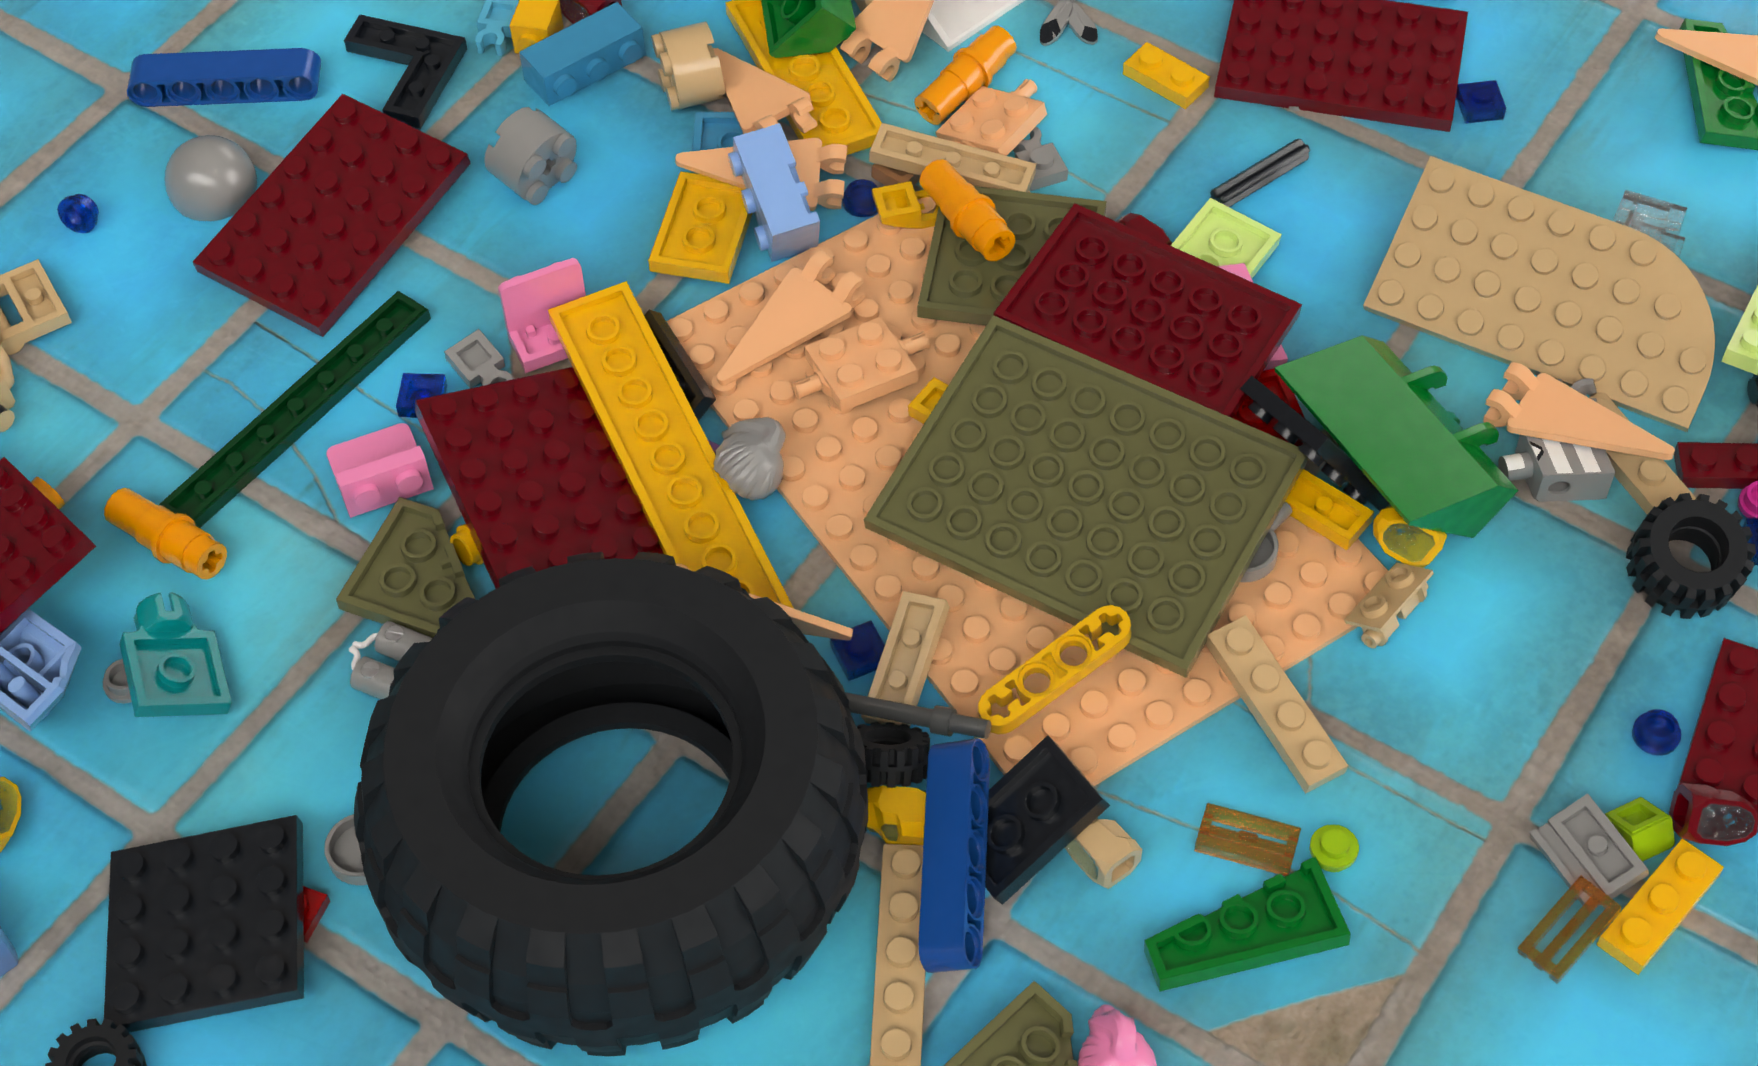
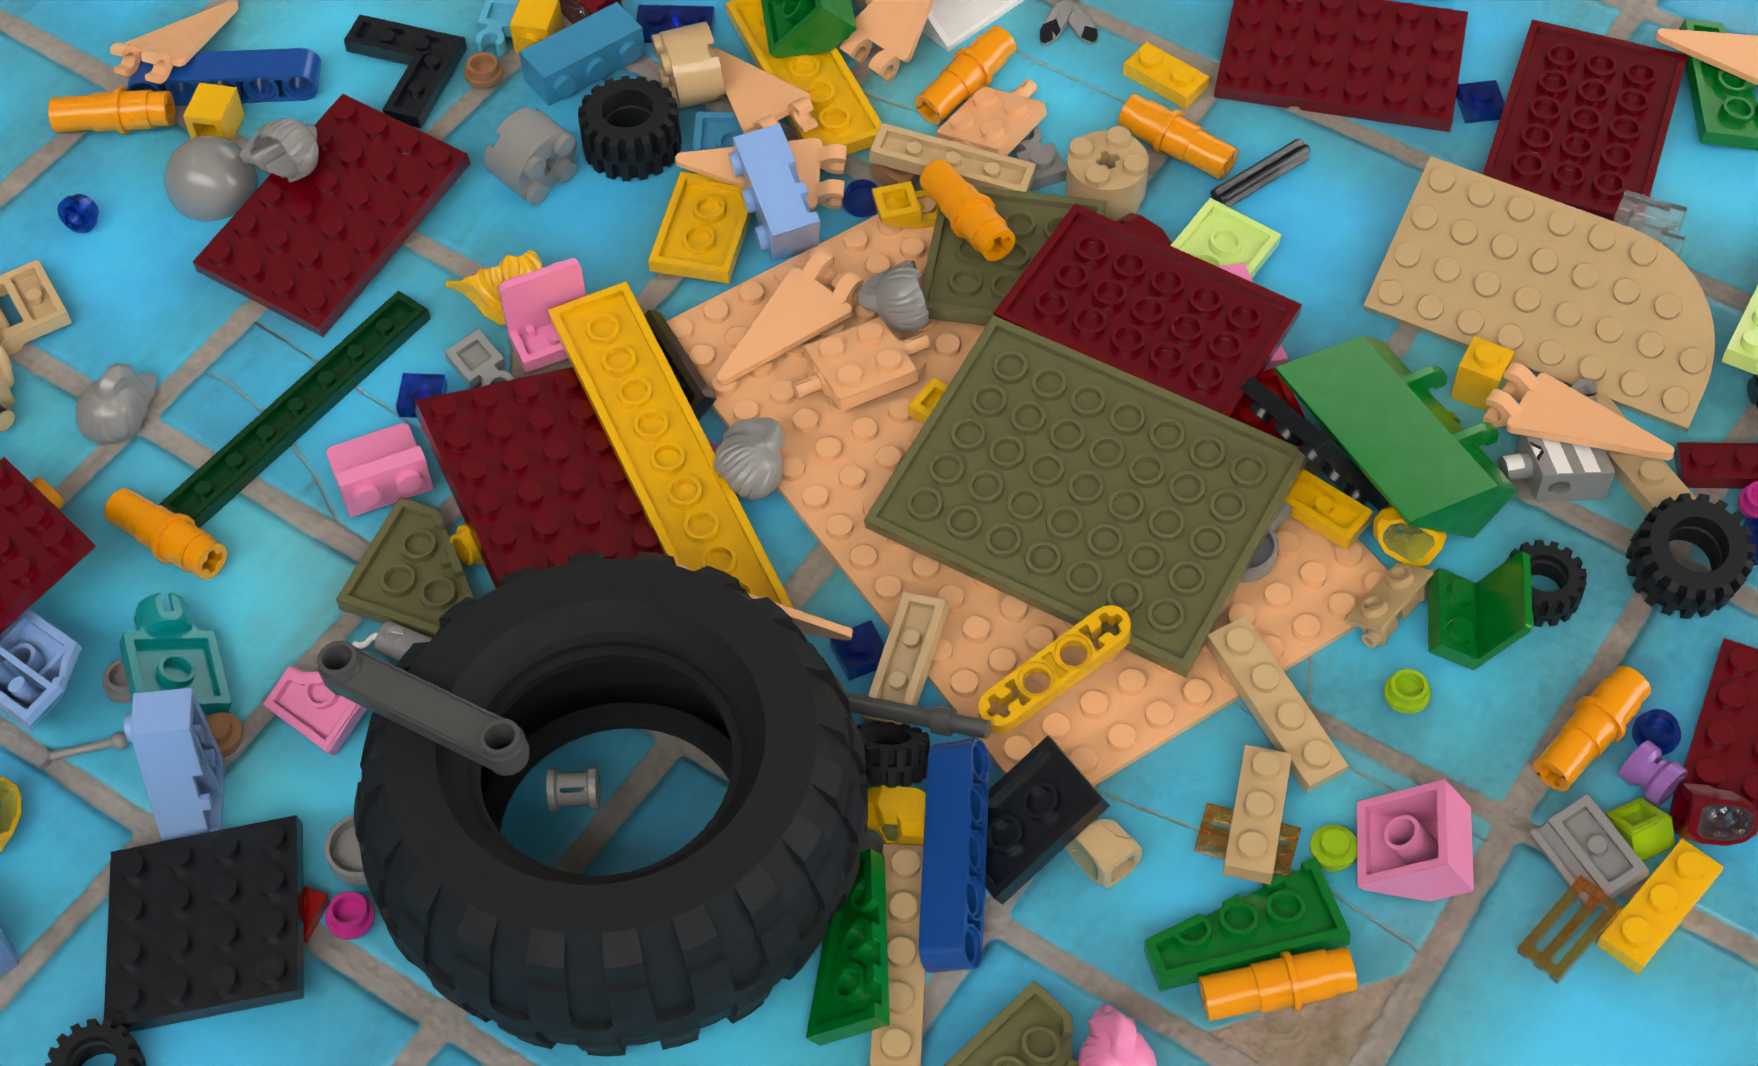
none -> light grey hinge [30,732,129,769]
none -> light orange piece [48,87,176,135]
none -> light grey hair [75,363,158,444]
none -> light nougat flag [110,0,239,84]
none -> light blue wedge [124,688,225,842]
none -> yellow brick [183,82,245,141]
none -> medium nougat plate [205,712,243,757]
none -> light grey hair [239,118,319,183]
none -> bright pink tile [262,666,367,756]
none -> dark grey piece [317,640,529,776]
none -> dark pink plate [325,891,375,940]
none -> yellow hair [444,250,543,325]
none -> medium nougat plate [464,52,503,88]
none -> light grey bush [546,766,601,812]
none -> black tyre [578,76,682,181]
none -> clear blue plate [636,5,715,43]
none -> green wing [806,848,890,1046]
none -> light grey hair [857,260,930,332]
none -> tan brick [1065,126,1149,221]
none -> light orange piece [1118,93,1239,181]
none -> light orange piece [1198,947,1358,1022]
none -> tan plate [1222,745,1292,885]
none -> bright pink slope [1357,779,1474,902]
none -> lime plate [1383,669,1431,714]
none -> green bracket [1428,551,1534,670]
none -> yellow brick [1450,336,1515,412]
none -> dark red plate [1482,19,1688,231]
none -> black tyre [1506,540,1587,627]
none -> light orange piece [1533,665,1651,792]
none -> medium lavender wheel [1618,740,1688,807]

